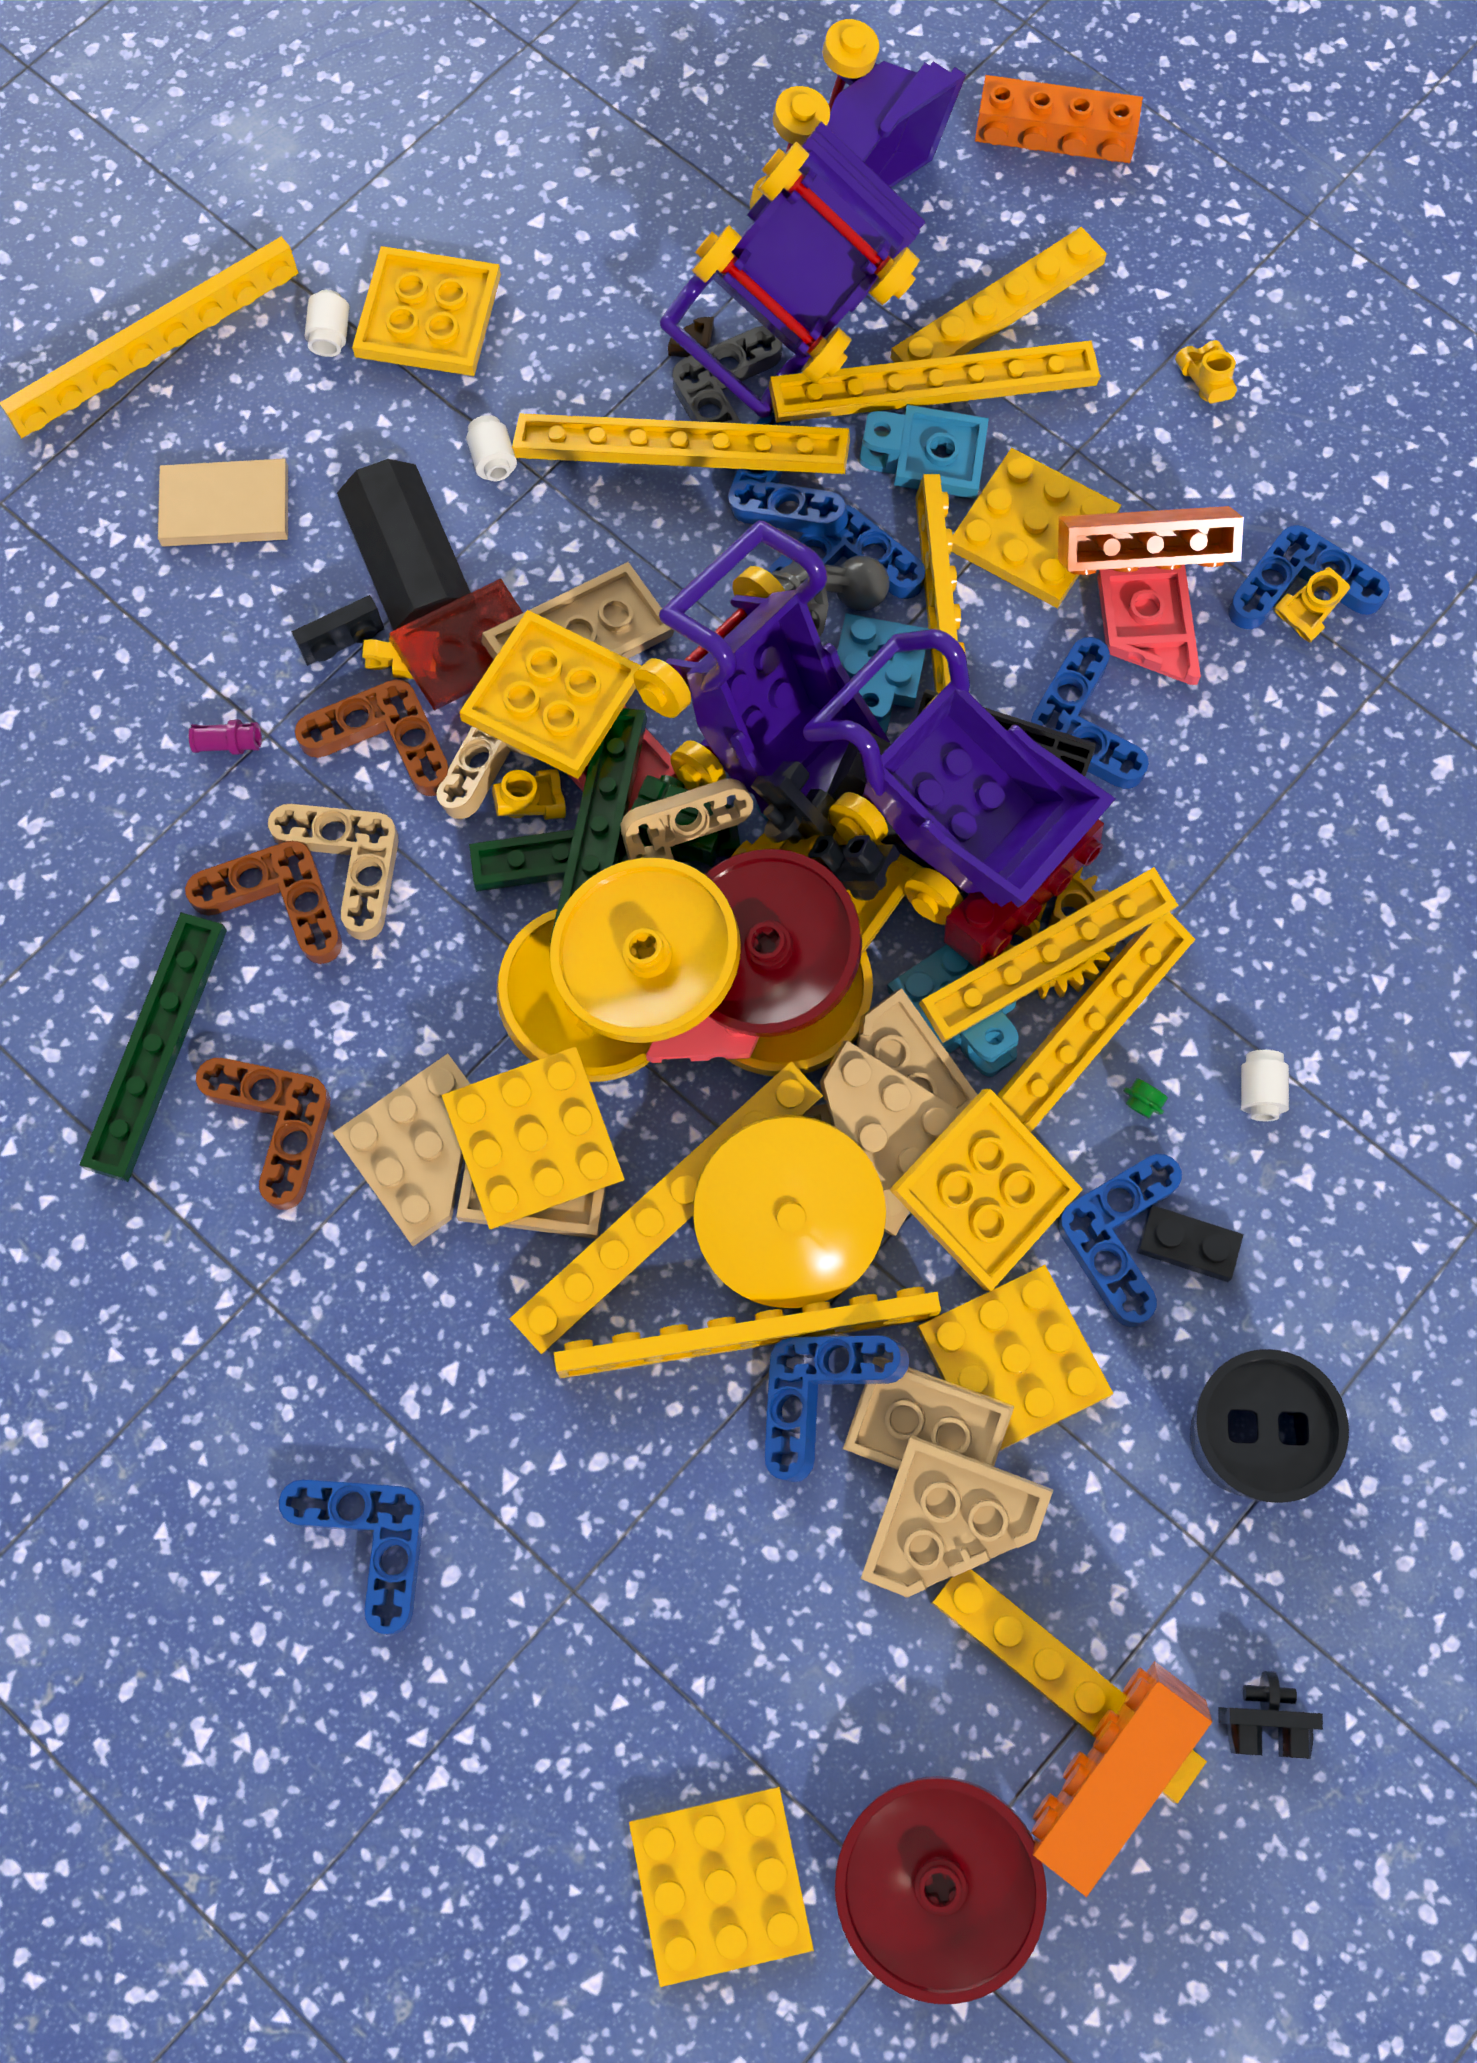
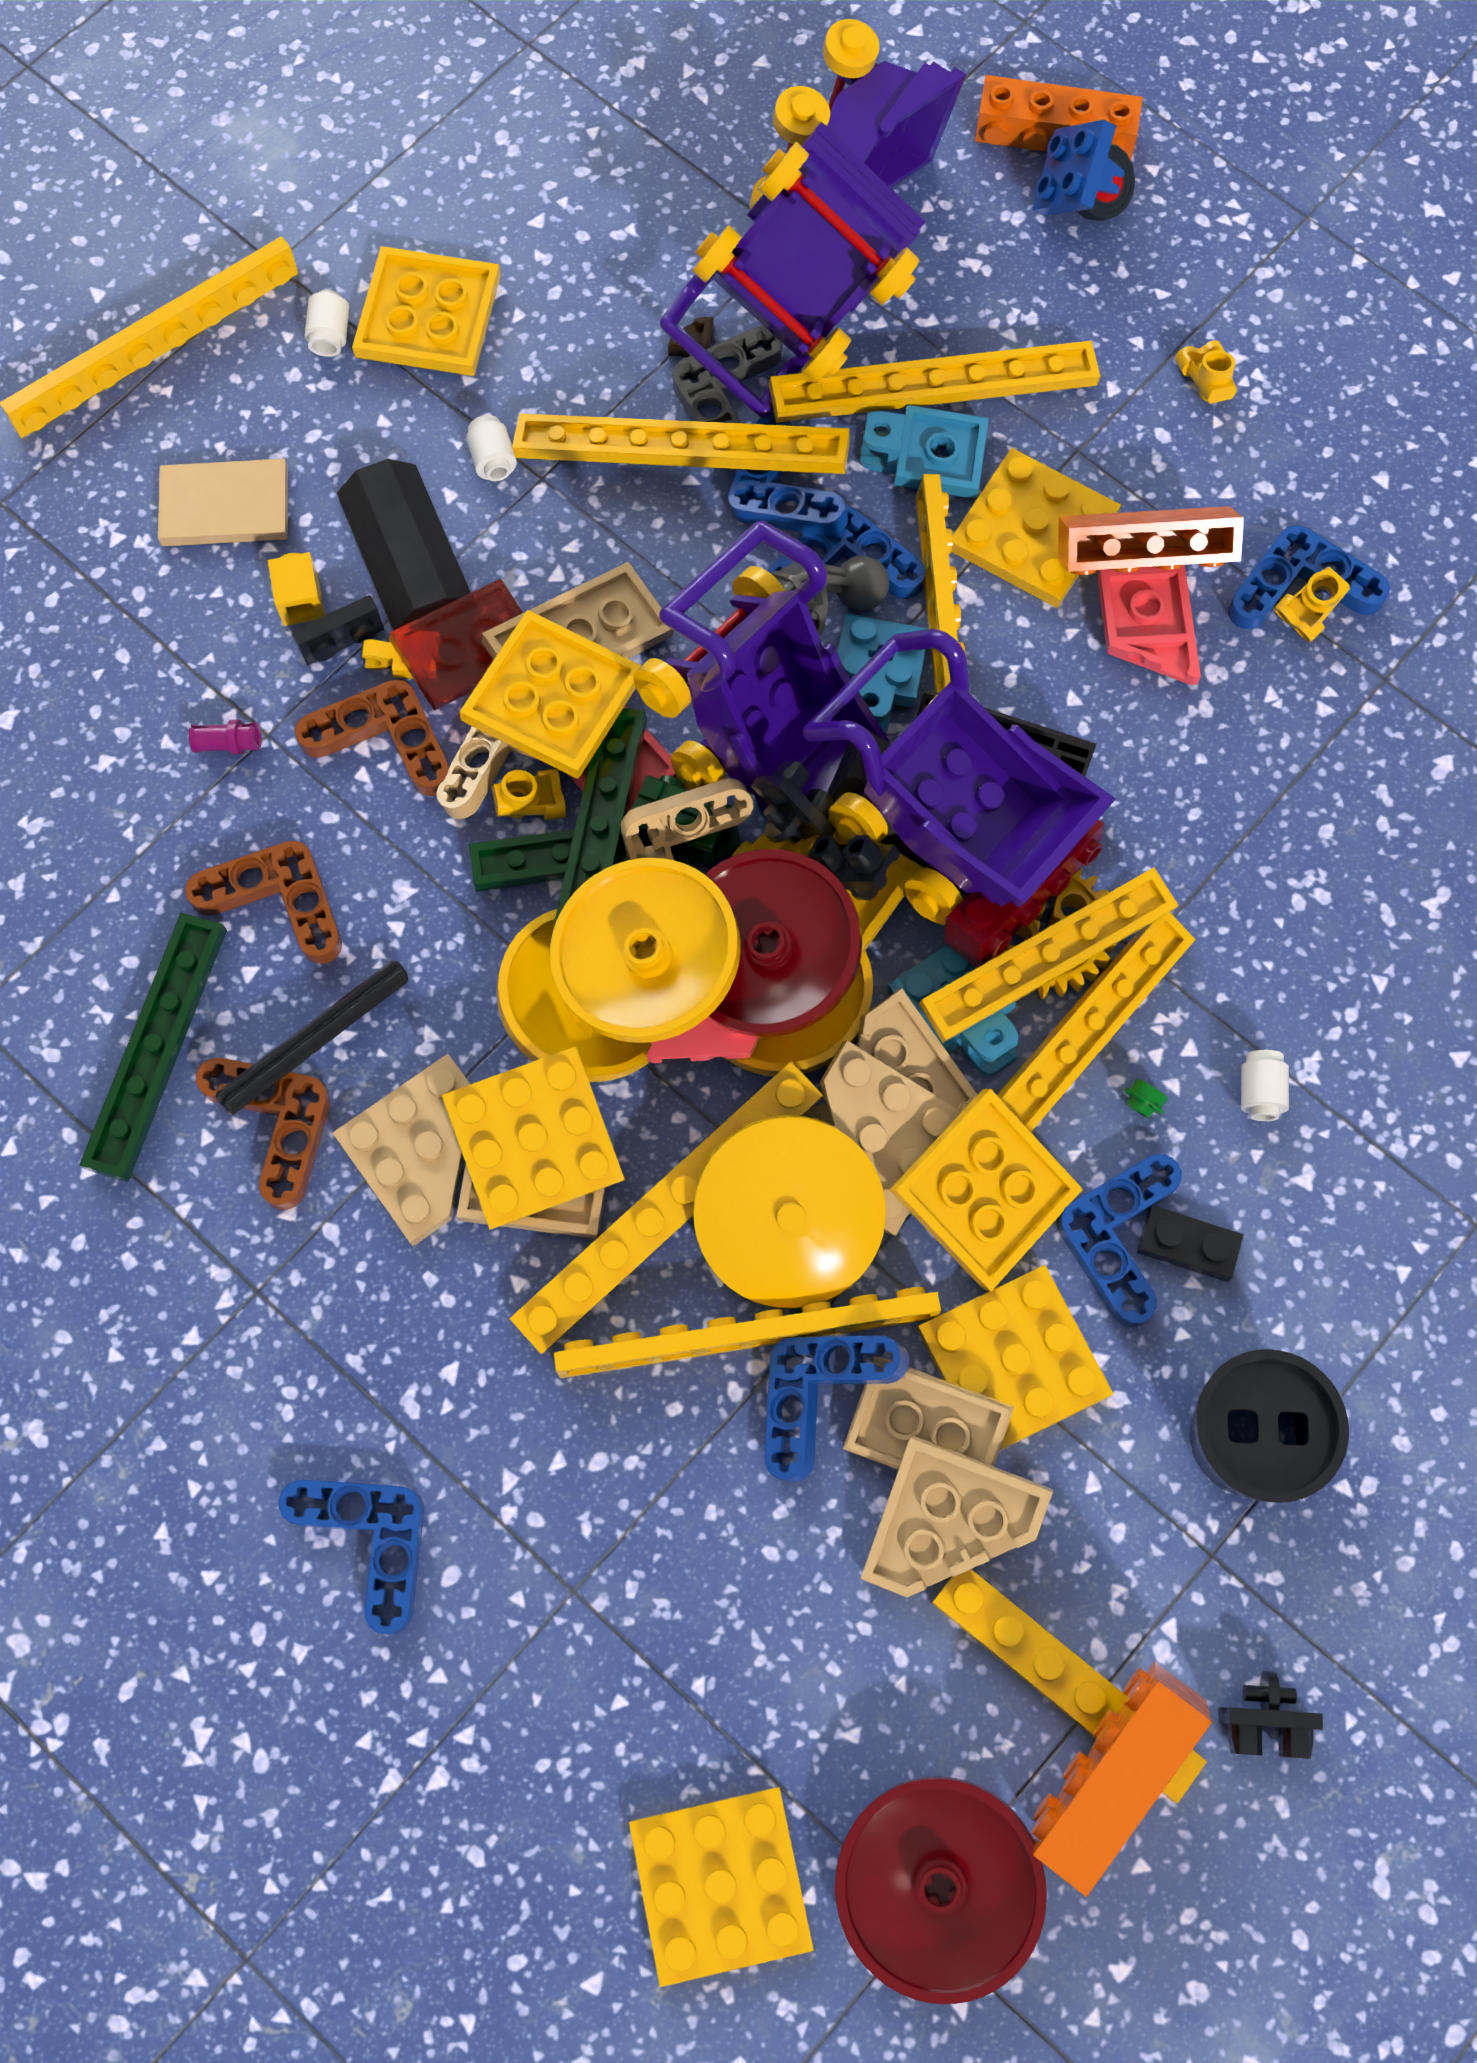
tan beam [268,804,399,940] -> none
yellow plate [890,227,1107,363] -> none
blue beam [1031,637,1149,789] -> none
none -> black axle [215,960,408,1115]
none -> yellow brick [267,552,325,626]
none -> blue plate [1032,119,1135,221]

